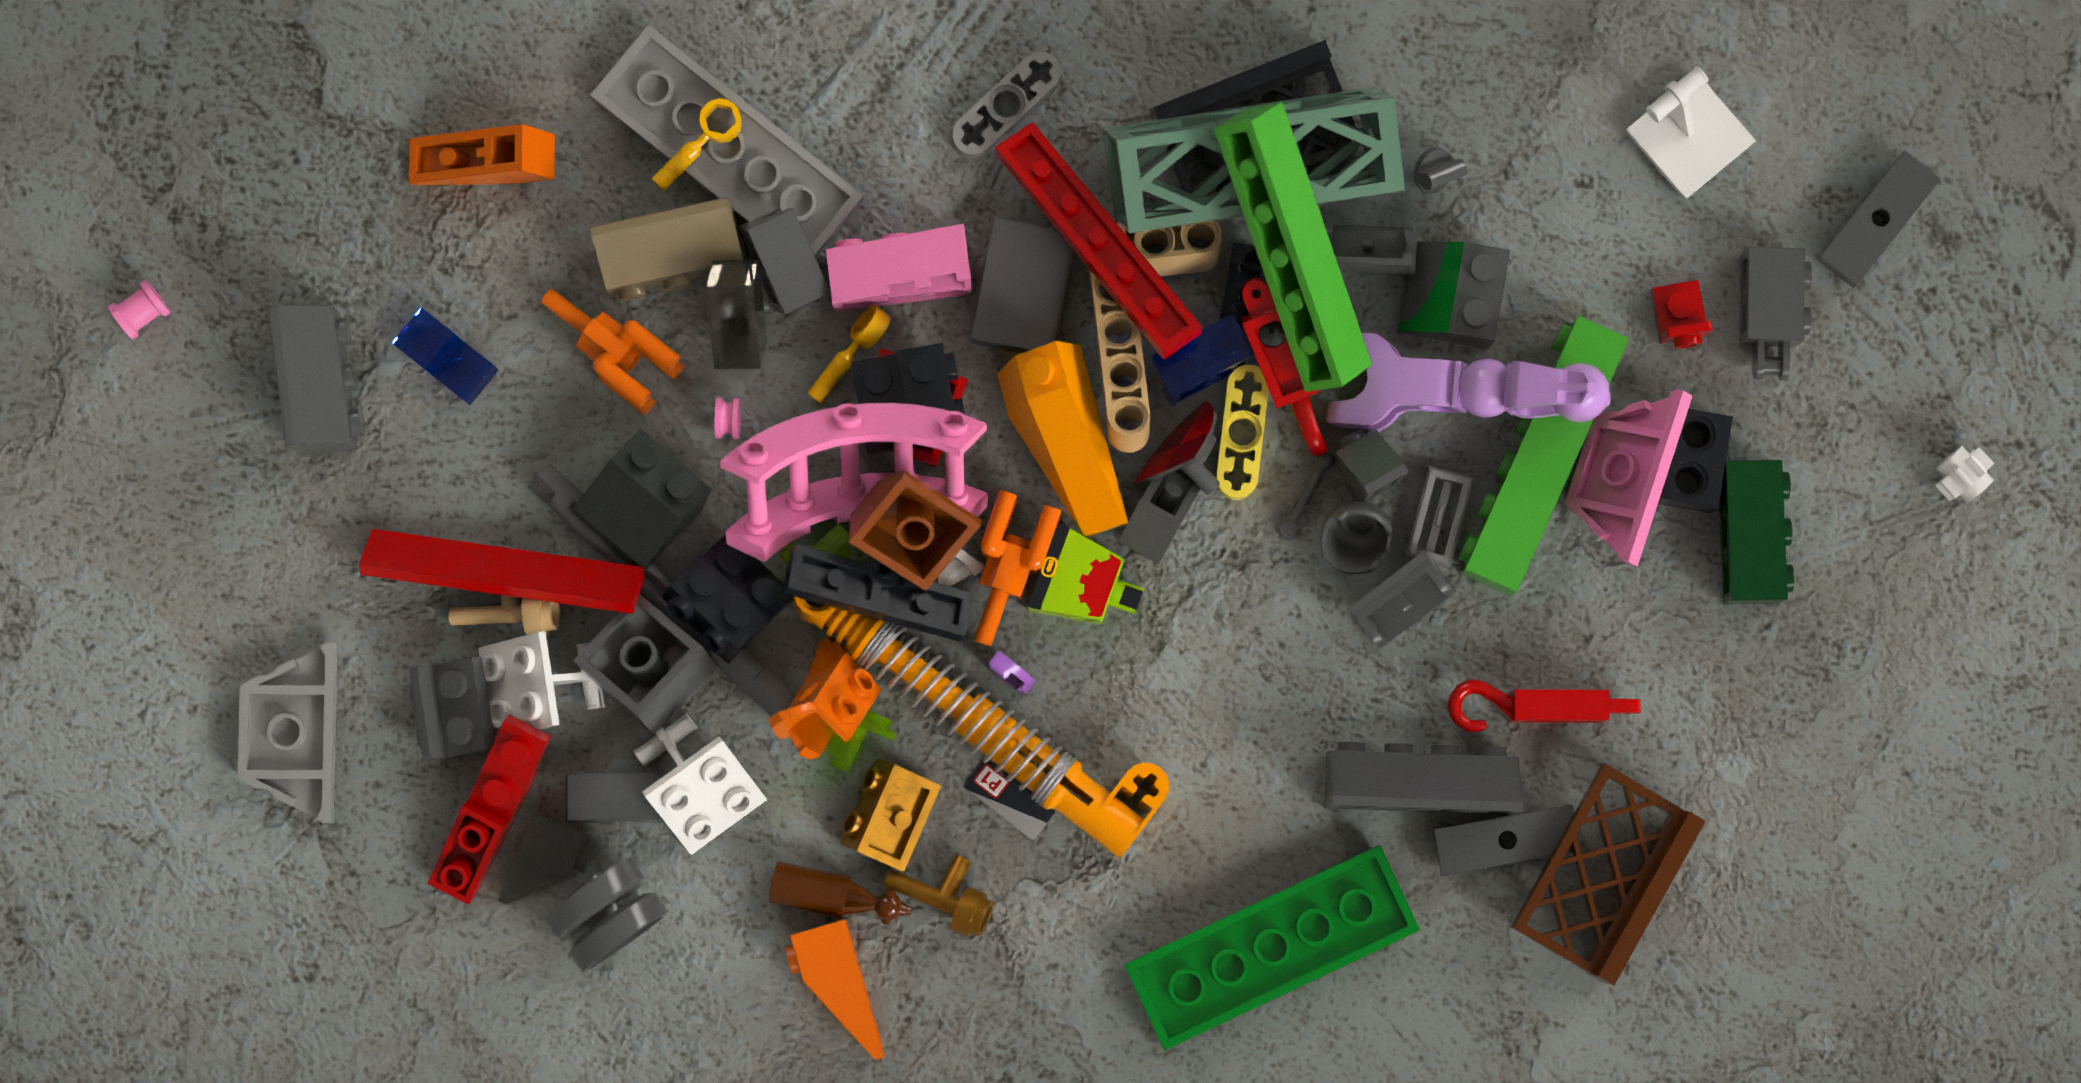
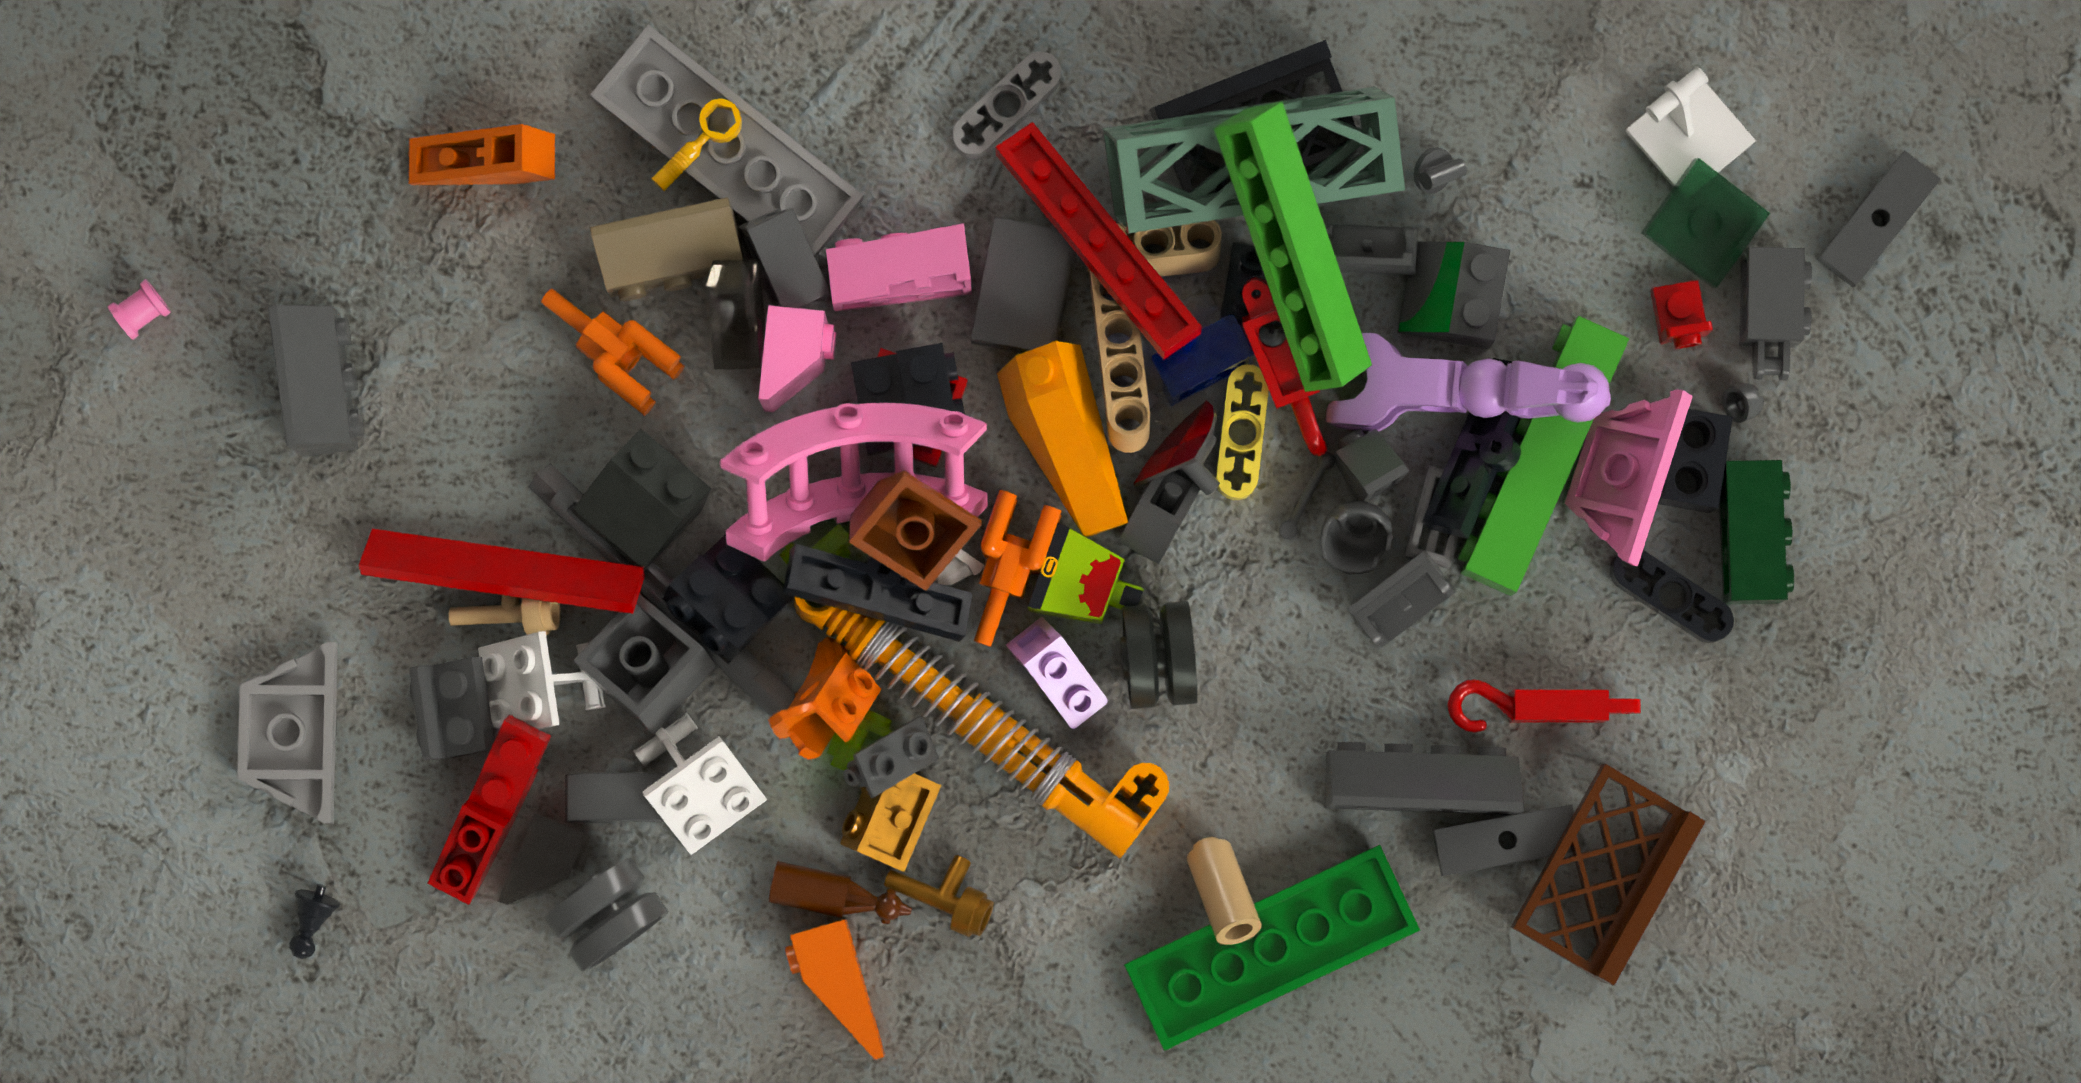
clear blue slope [392,307,499,405] -> none
bright pink bush [714,397,741,439] -> none
yellow piece [807,305,891,403] -> none
sticker [964,760,1055,840] -> none
medium lavender tile [989,650,1036,695] -> none
white gear [1935,446,1994,503] -> none
none -> black piece [289,884,340,959]
none -> bright pink slope [758,305,836,412]
none -> dark grey hinge [843,716,939,798]
none -> bracket [1006,617,1108,729]
none -> pearl dark grey wheel [1120,601,1198,709]
none -> tan brick [1187,837,1261,945]
none -> black hinge [1422,358,1521,538]
none -> black beam [1610,550,1734,643]
none -> clear green tile [1641,158,1770,288]
none -> dark grey hinge [1722,383,1764,423]

